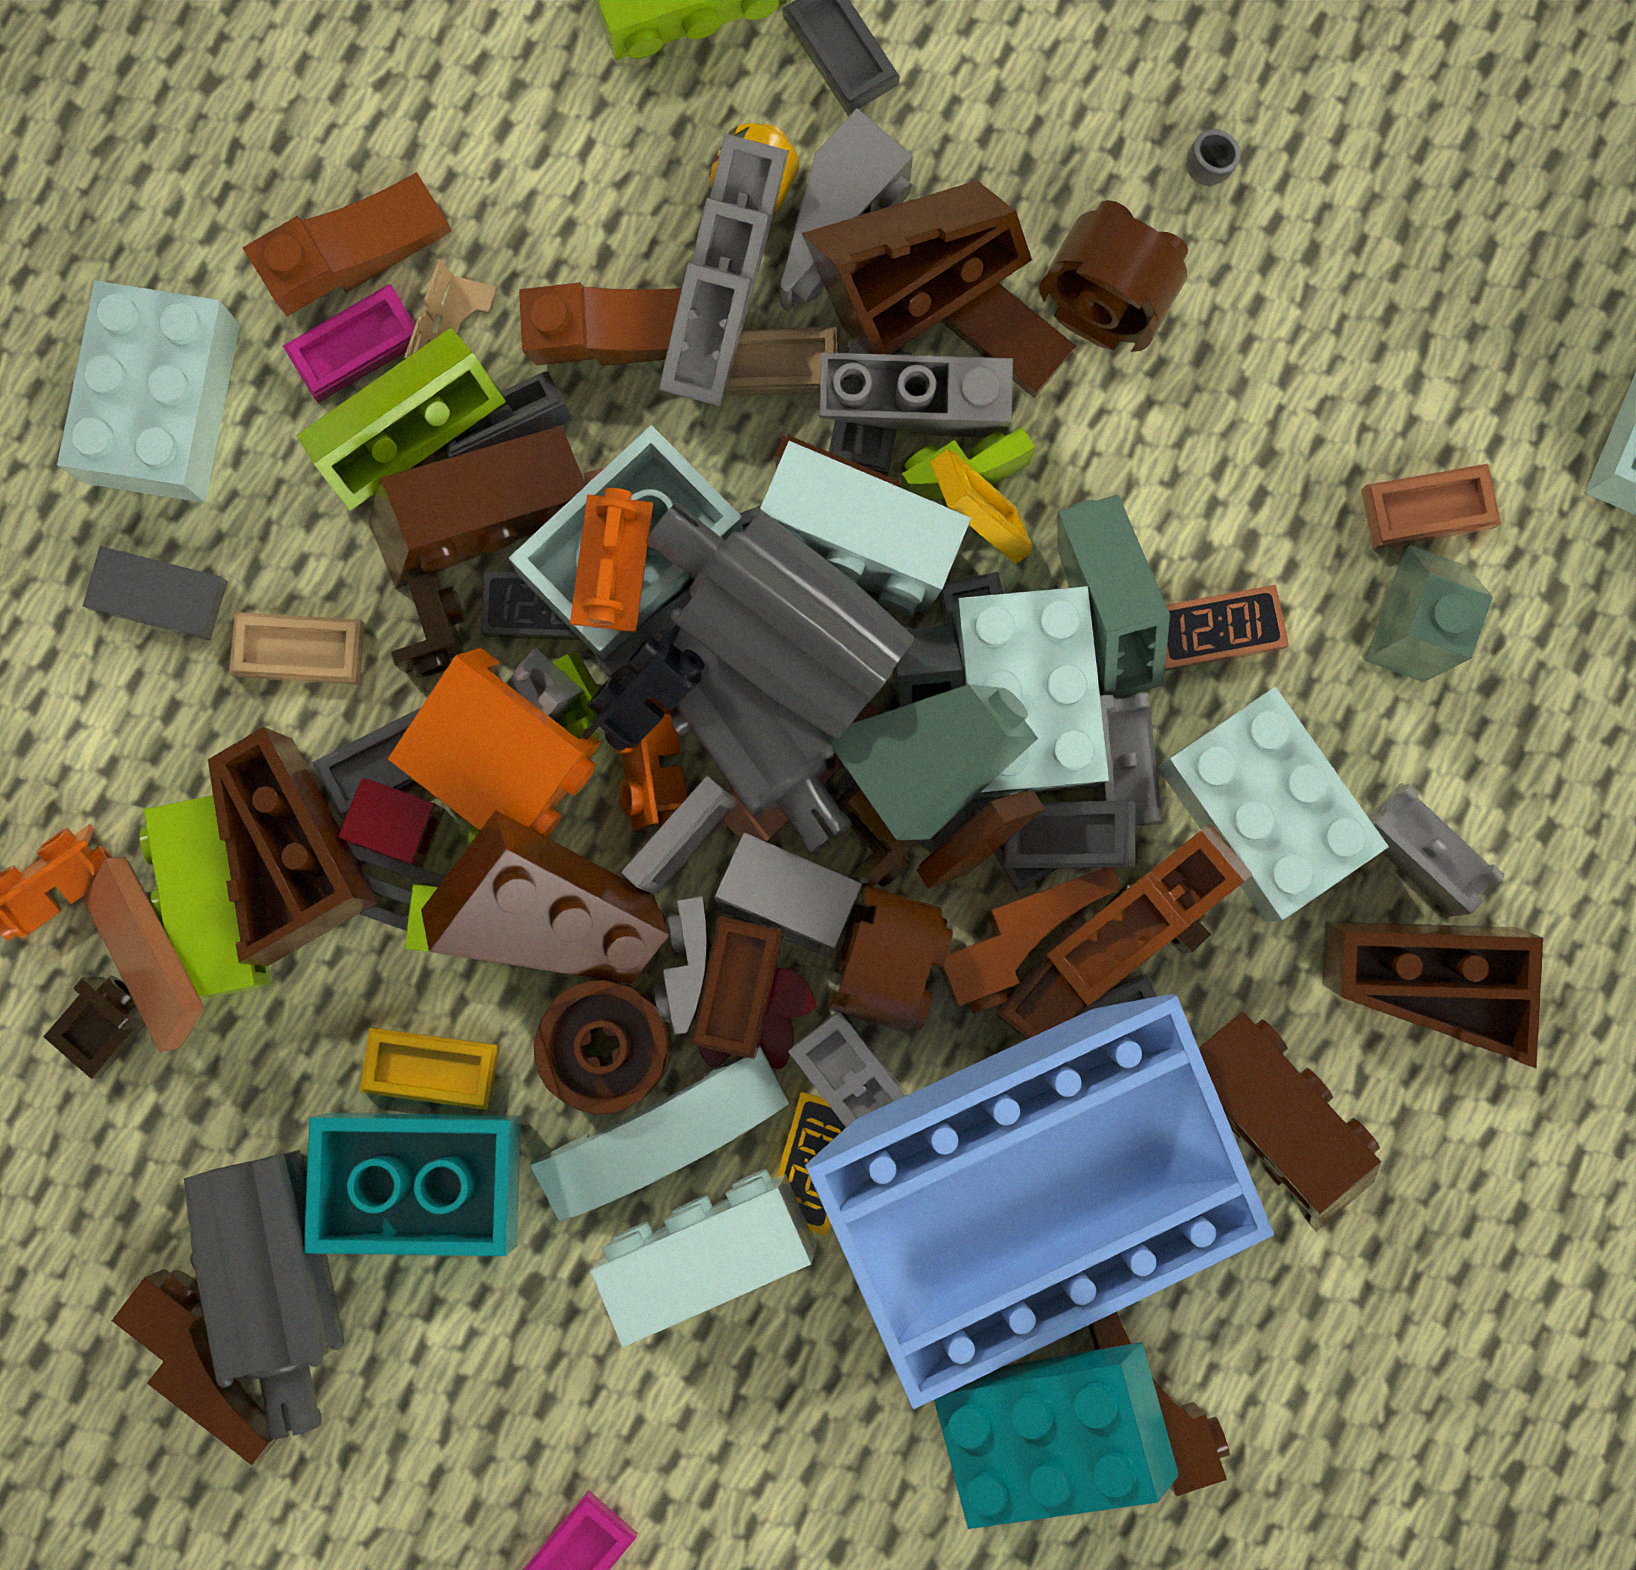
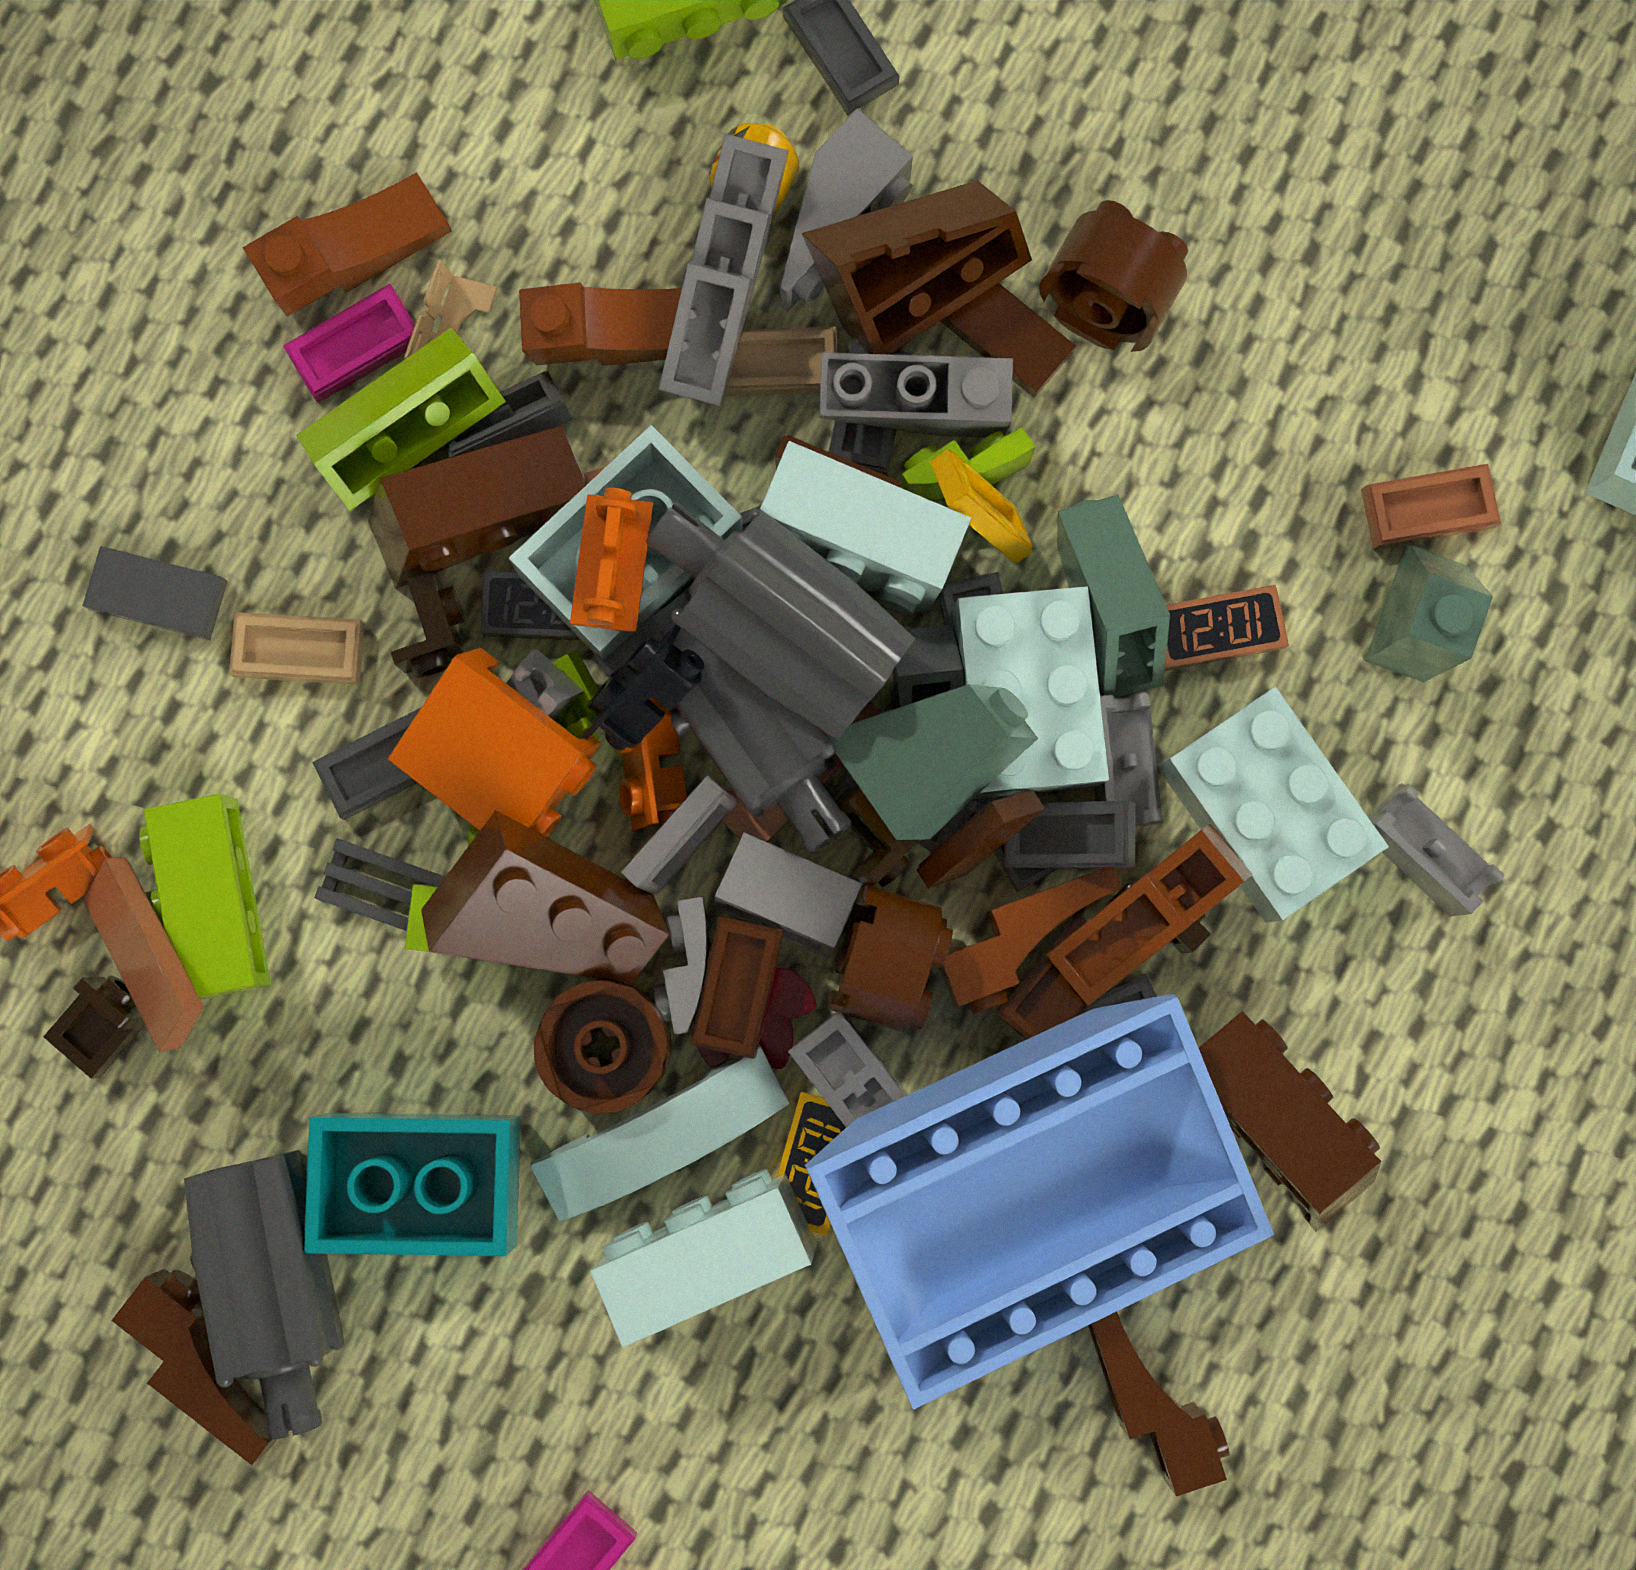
light aqua brick [57,280,240,503] -> none
reddish brown wedge [208,727,378,966] -> none
dark red panel [338,778,445,868] -> none
yellow tile [359,1027,500,1110] -> none
teal brick [934,1342,1179,1529] -> none
dark grey hinge [1186,129,1241,186] -> none
reddish brown wedge [1322,921,1543,1069] -> none

